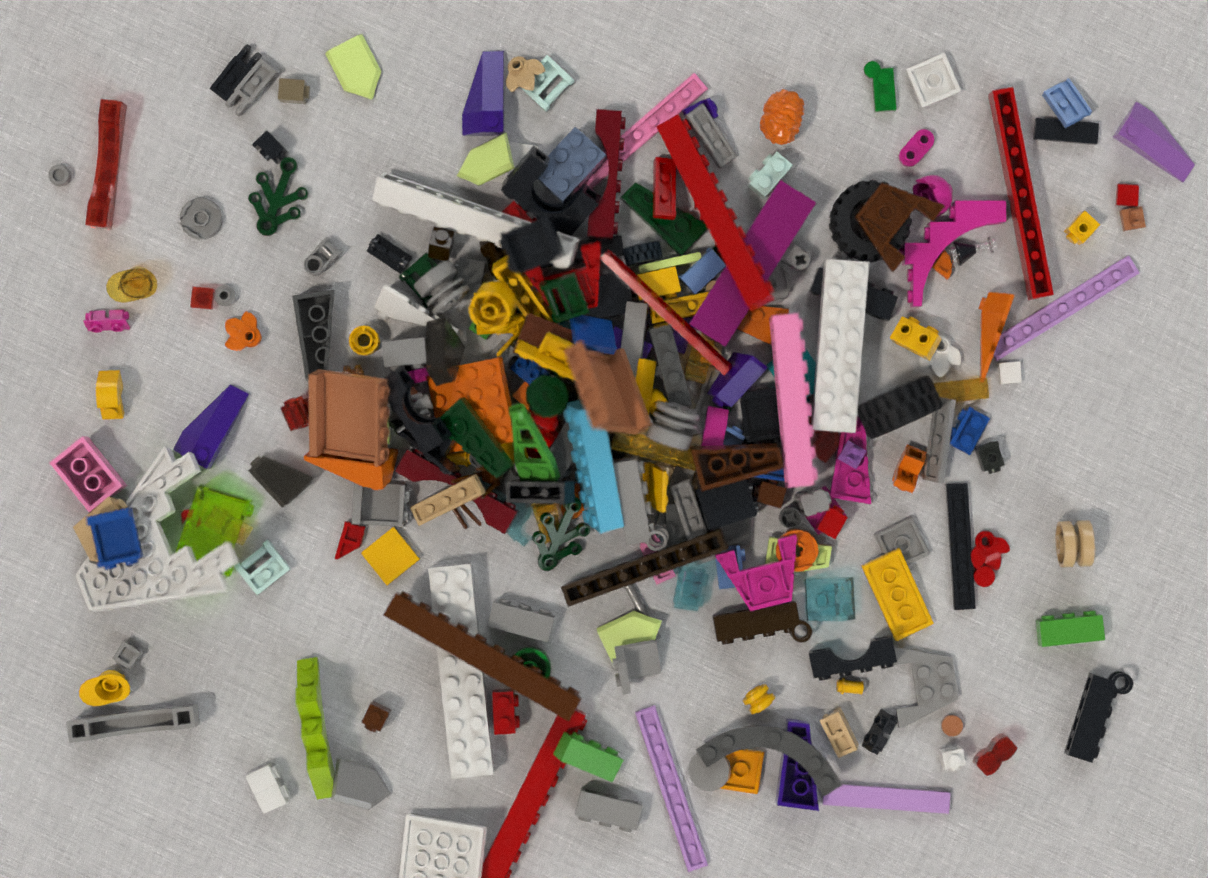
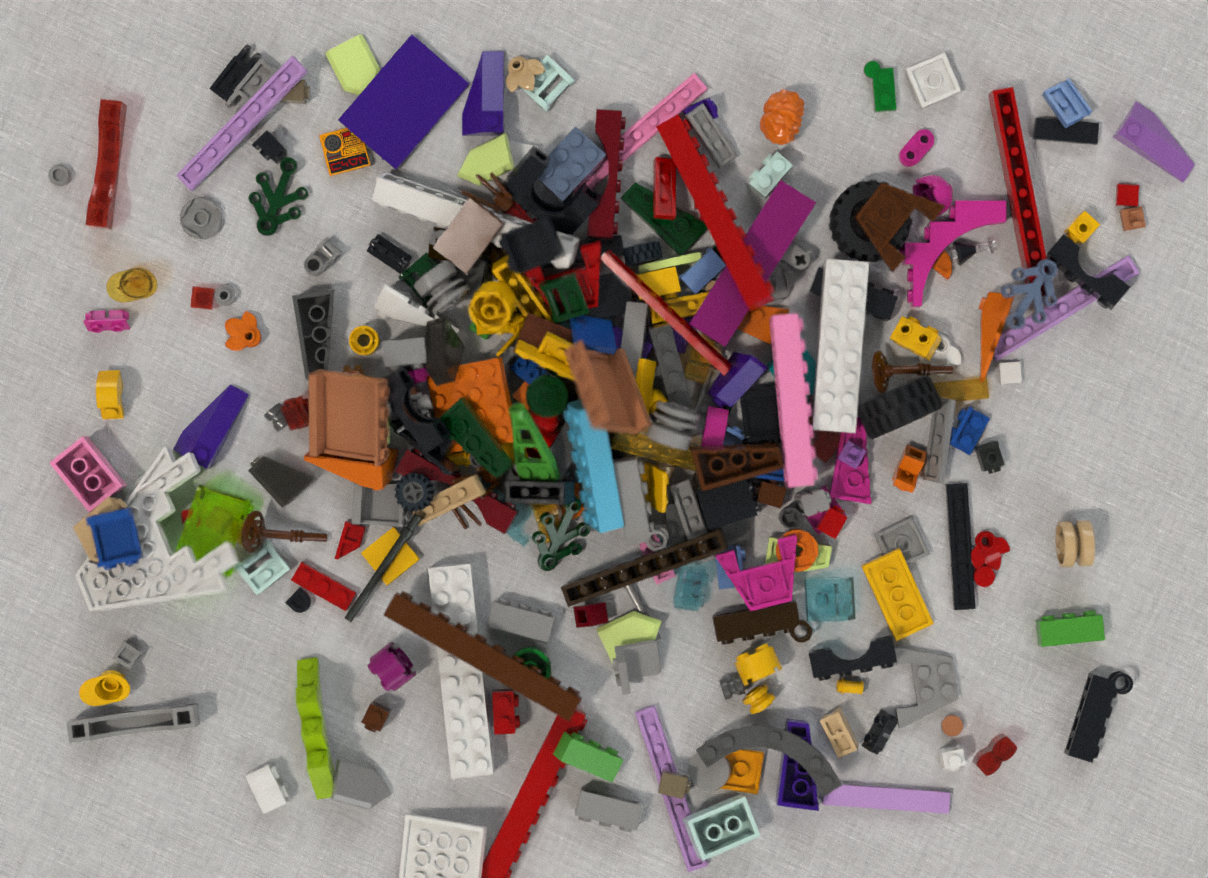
none -> lavender tile [176,56,308,191]
none -> reddish brown dish [241,510,327,553]
none -> dark grey wheel [264,403,294,432]
none -> black tile [285,587,311,613]
none -> red plate [291,562,357,611]
none -> tile [319,128,371,177]
none -> dark purple piece [338,34,469,170]
none -> pearl dark grey bar [344,513,422,622]
none -> magenta brick [367,642,416,692]
none -> black wheel [394,473,435,511]
none -> tile [433,197,504,274]
none -> reddish brown plant [461,173,514,213]
none -> dark red brick [573,602,609,628]
none -> dark tan brick [658,770,691,799]
none -> light aqua brick [682,794,760,861]
none -> dark grey wheel [719,673,745,700]
none -> yellow brick [734,643,783,686]
none -> reddish brown dish [872,351,953,393]
none -> sand blue plant [1001,259,1057,330]
none -> black arch [1046,234,1130,310]

